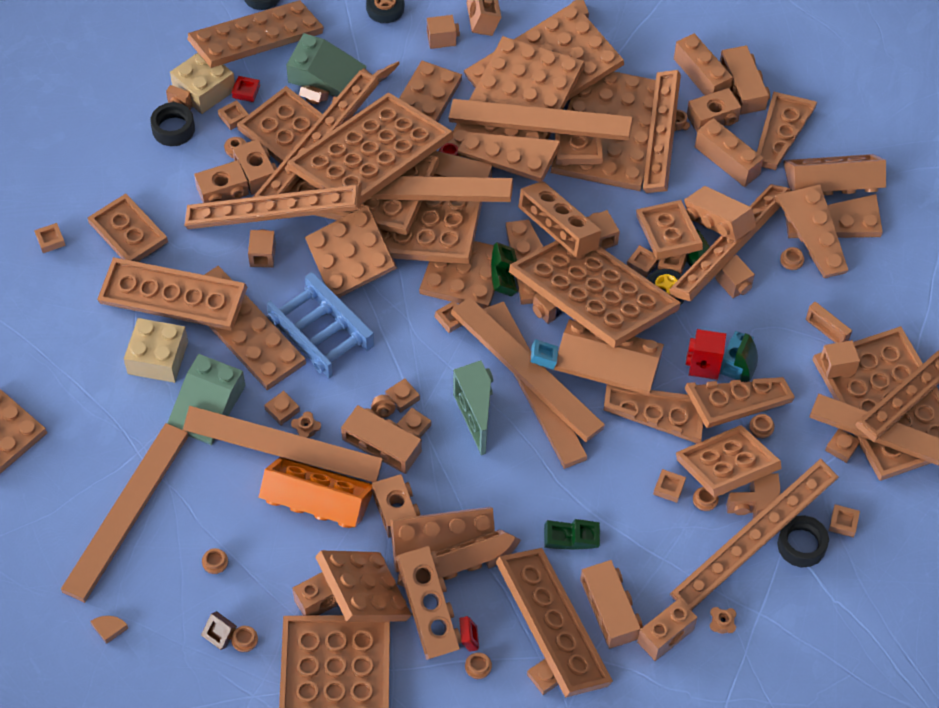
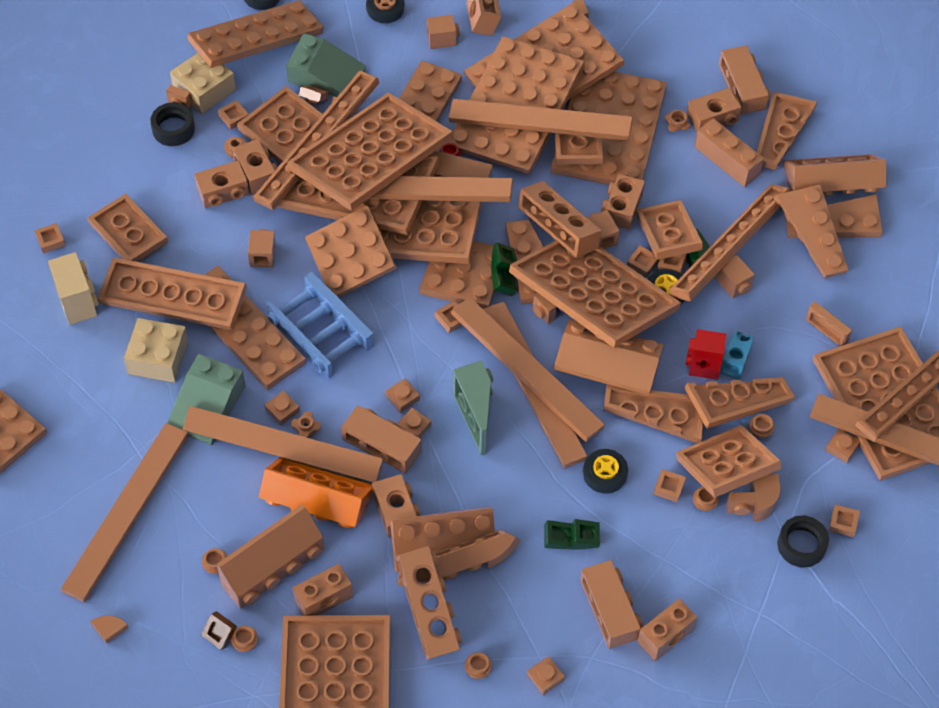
nougat tile [184,185,362,229] -> none
red plate [231,76,260,103] -> none
nougat plate [315,550,412,622] -> none
nougat bar [361,61,400,82] -> none
nougat plate [371,395,396,418] -> none
nougat wing [457,132,561,183] -> none
red tile [459,616,479,652] -> none
nougat plate [496,548,613,698] -> none
dark azure plate [530,339,558,369] -> none
nougat plate [643,70,681,193] -> none
nougat tile [670,459,839,611] -> none
nougat brick [674,33,733,95] -> none
nougat brick [684,186,756,241] -> none
nougat plate [710,607,737,634] -> none
dark green slope [734,333,758,382] -> none
nougat plate [780,247,804,270] -> none
nougat brick [820,340,861,379] -> none
none -> tan brick [48,252,99,325]
none -> nougat slope [217,504,324,609]
none -> black wheel [583,449,628,494]
none -> nougat brick [601,174,645,230]

